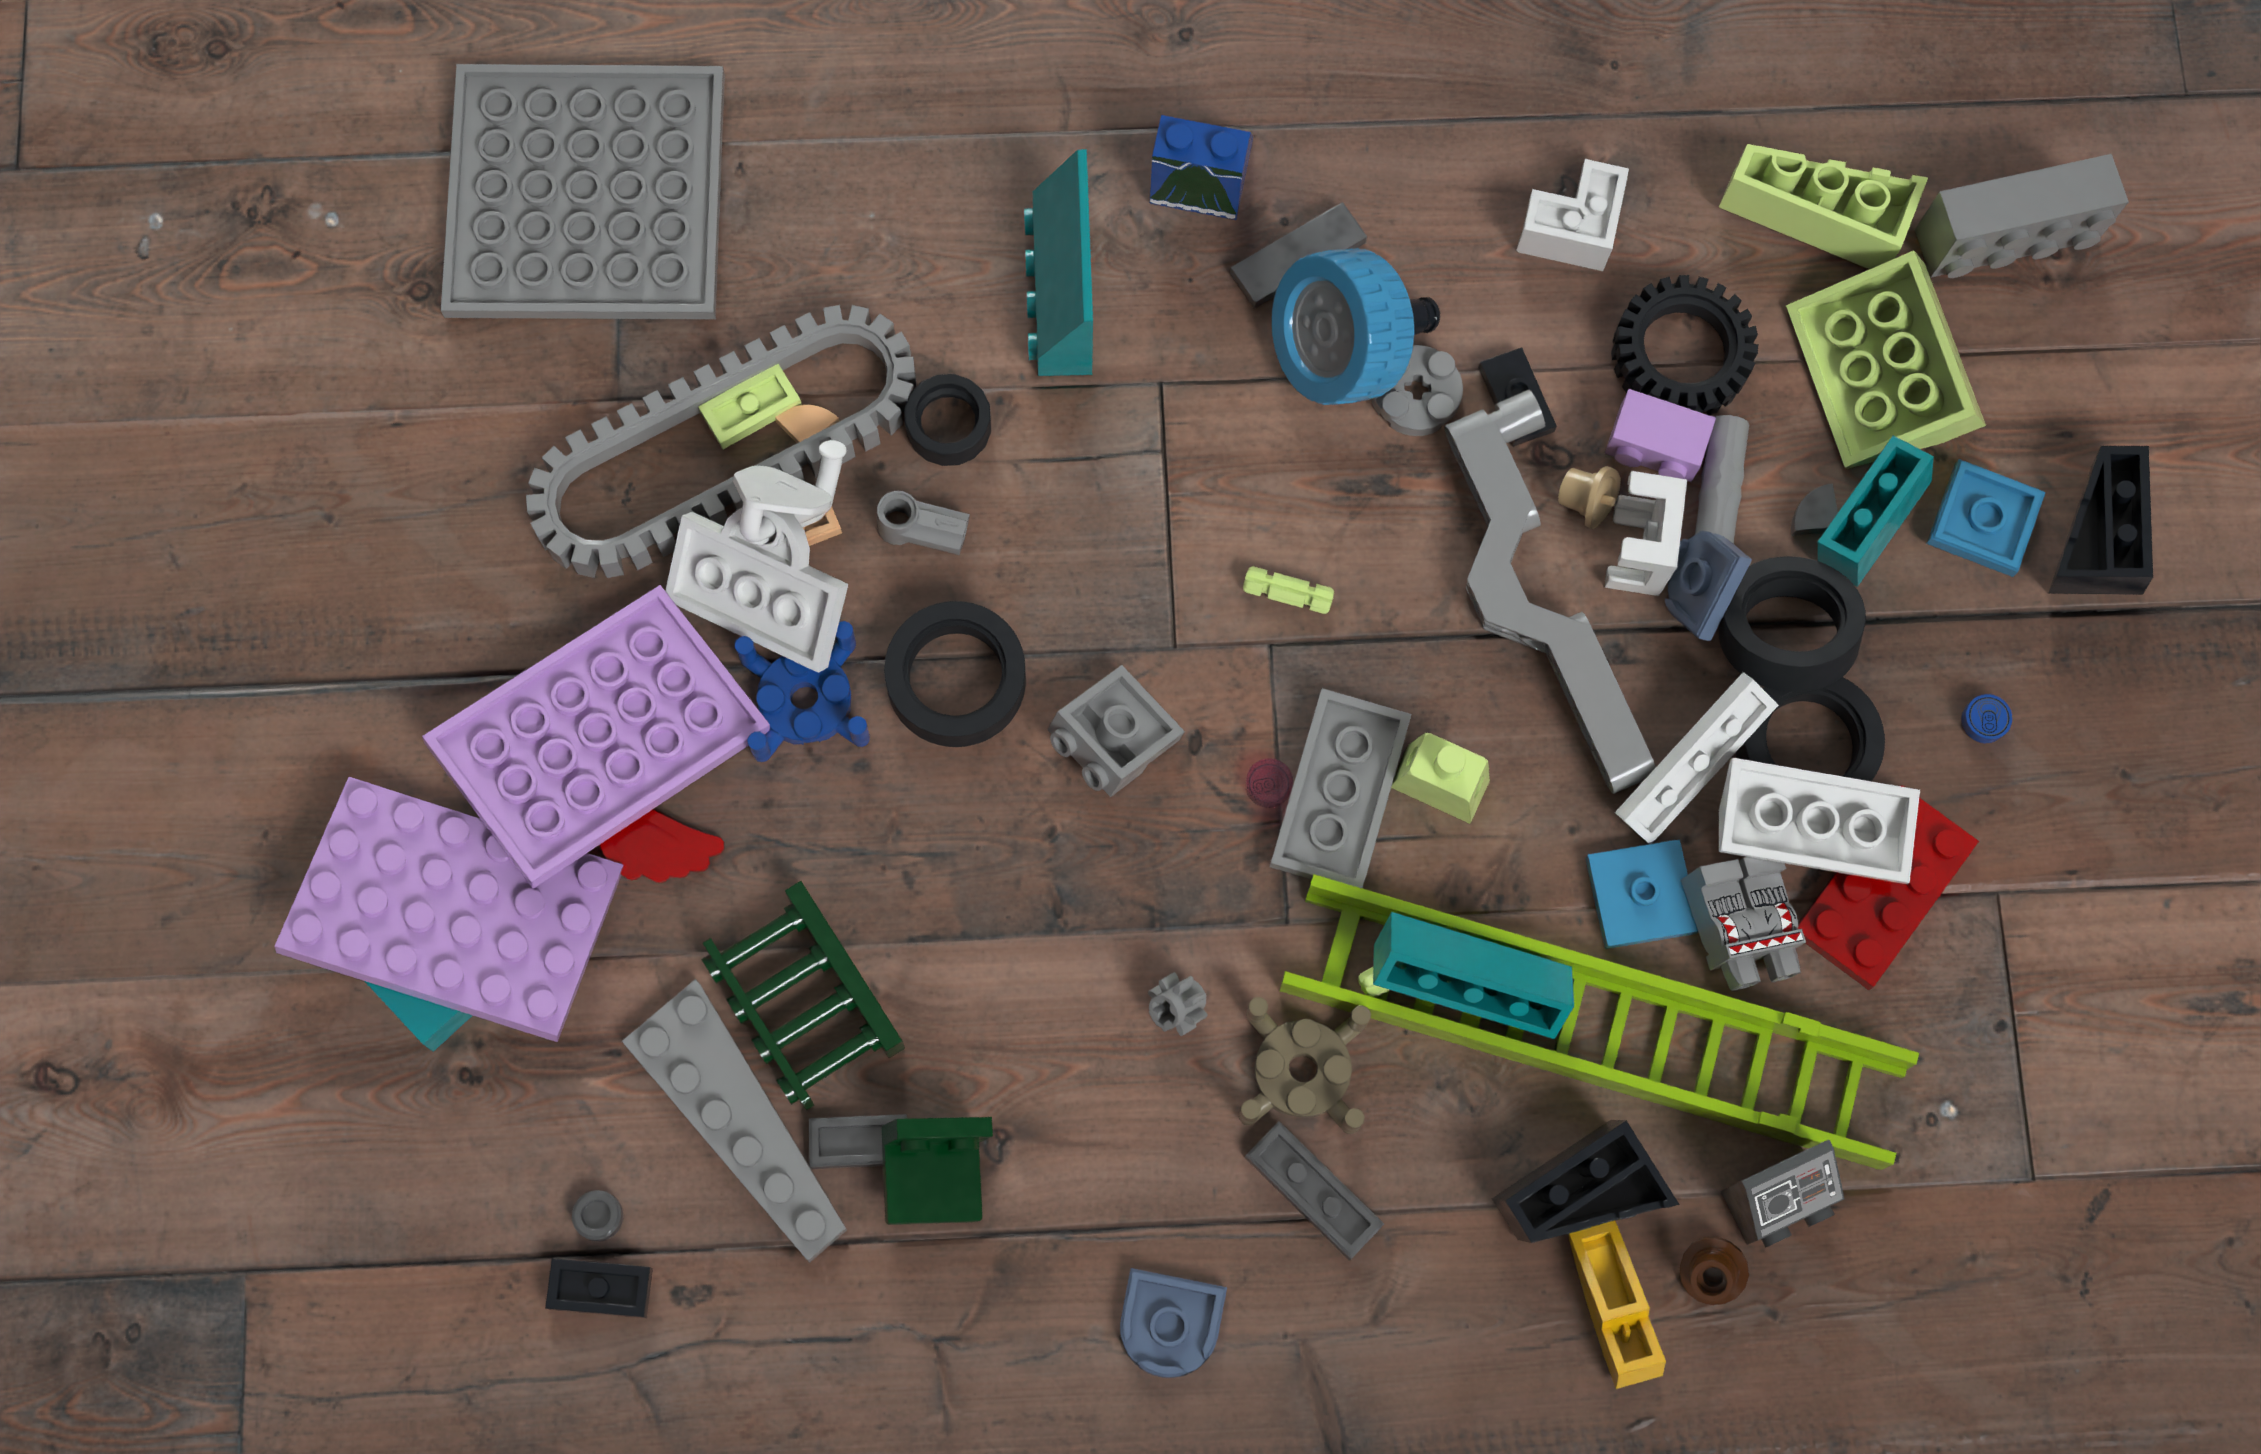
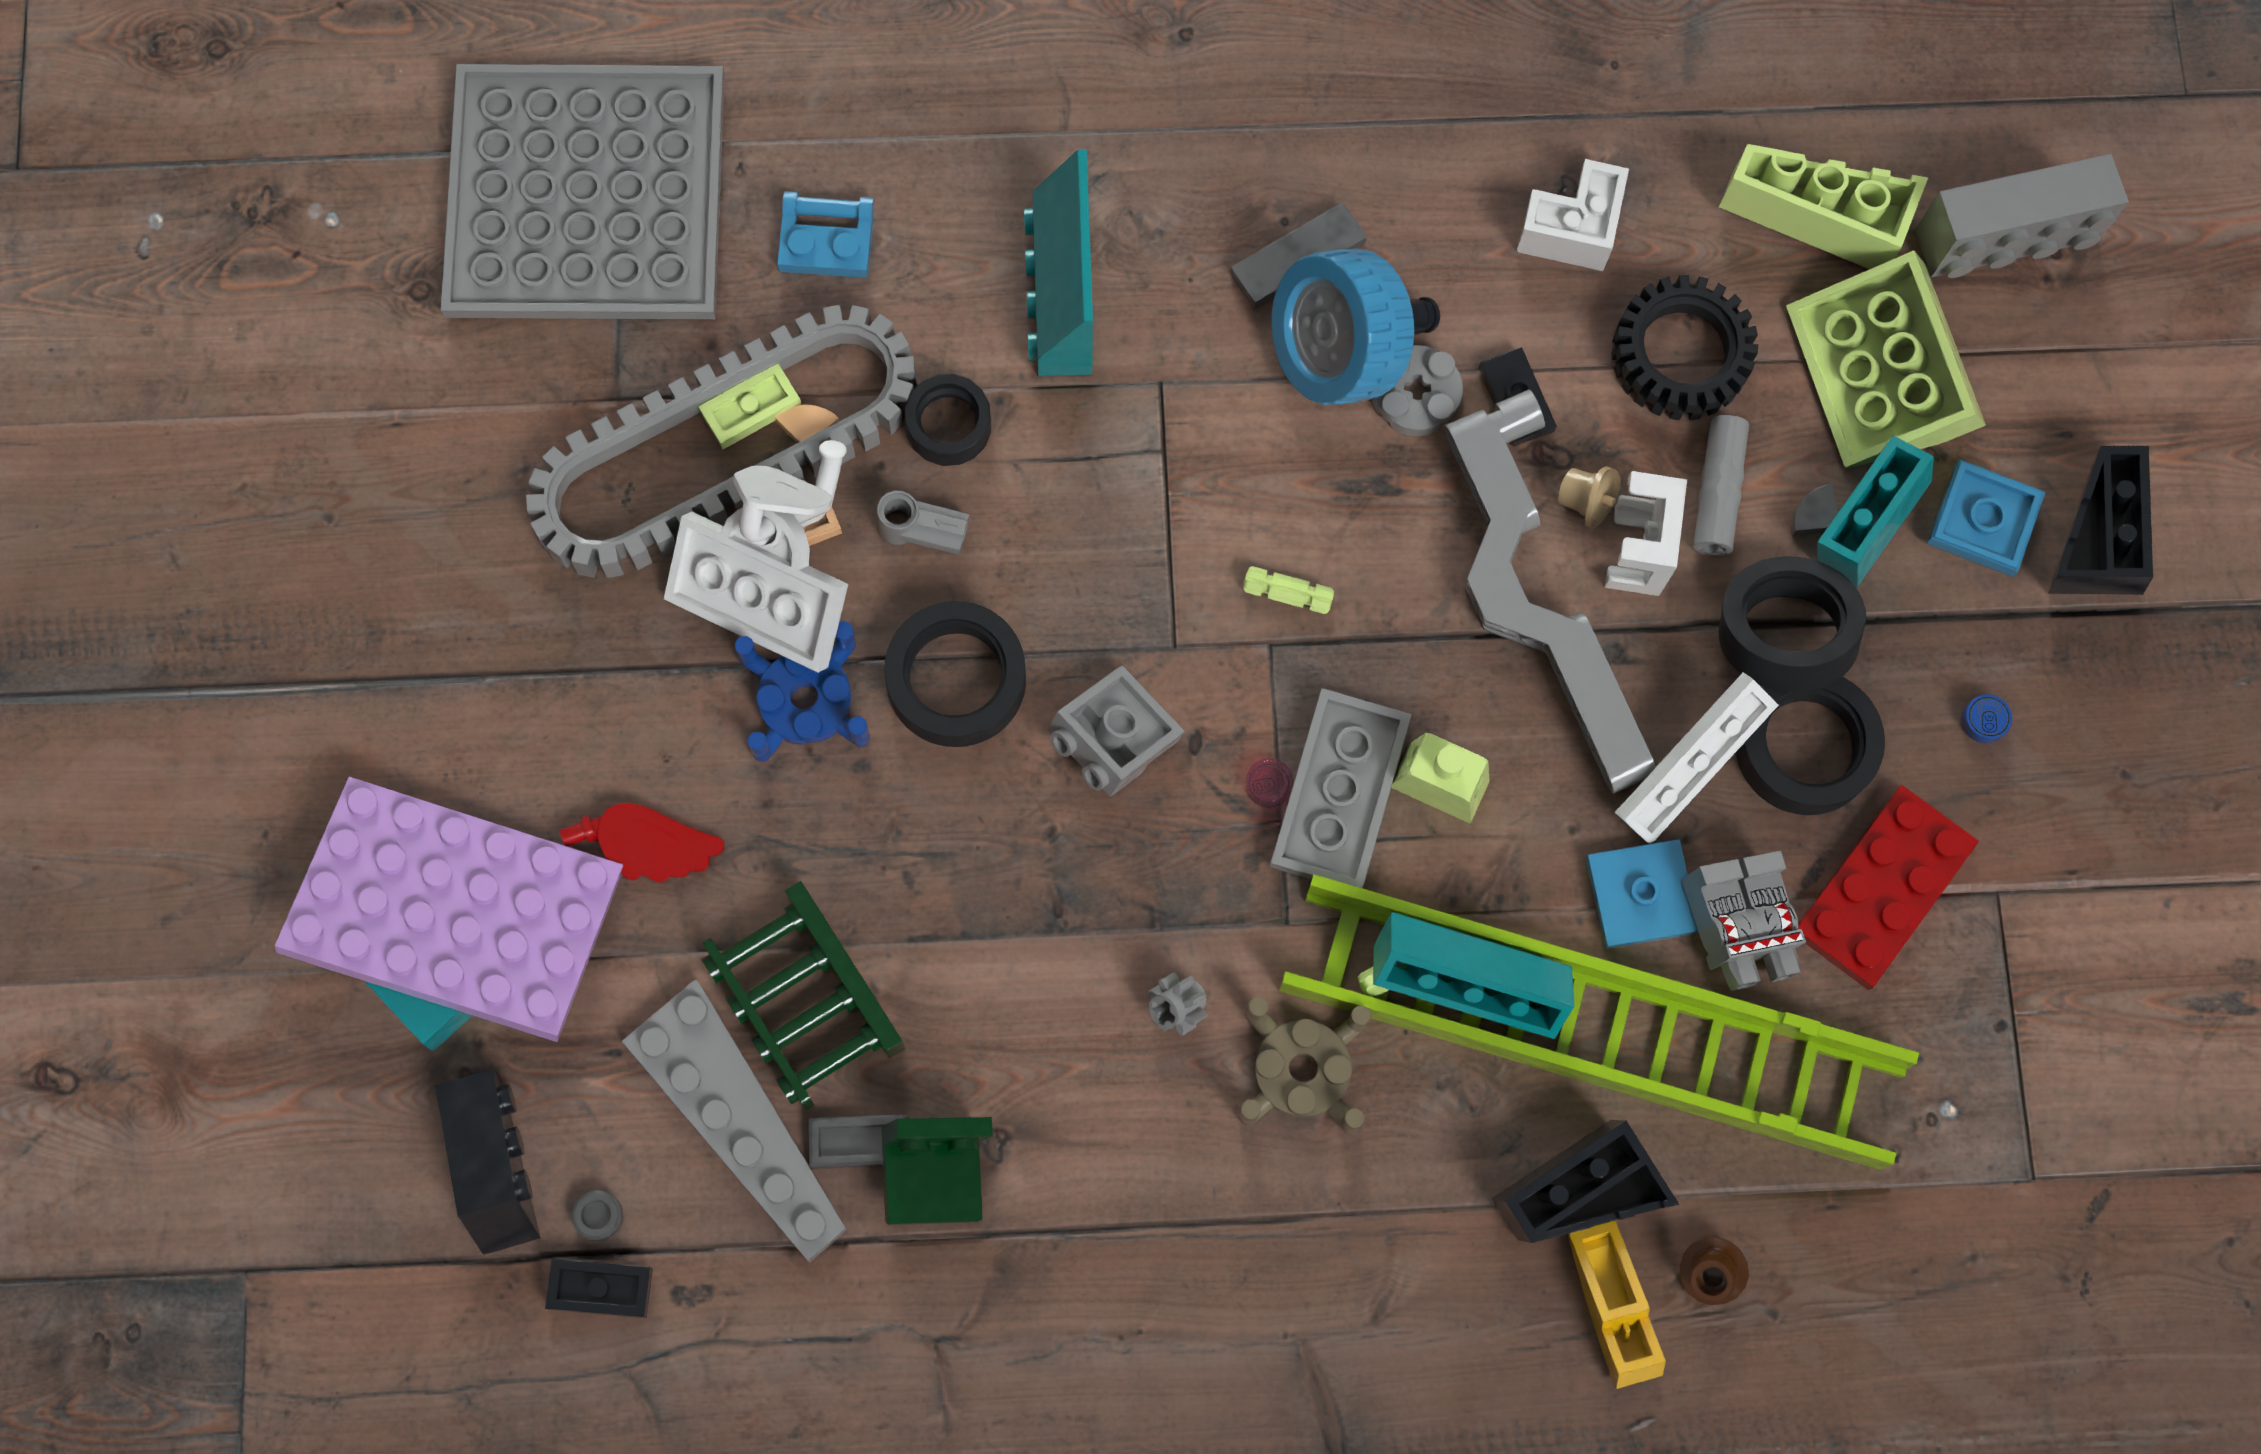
lavender plate [422,585,770,889] -> none
sand blue tile [1120,1268,1227,1378] -> none
blue slope [1150,115,1253,220] -> none
flat silver tile [1244,1121,1384,1261] -> none
lavender brick [1605,389,1716,482] -> none
sand blue tile [1665,531,1752,641] -> none
white slope [1719,758,1920,884] -> none
dark grey slope [1720,1140,1845,1248] -> none
none -> black wedge [435,1069,541,1255]
none -> dark azure plate [777,191,875,278]

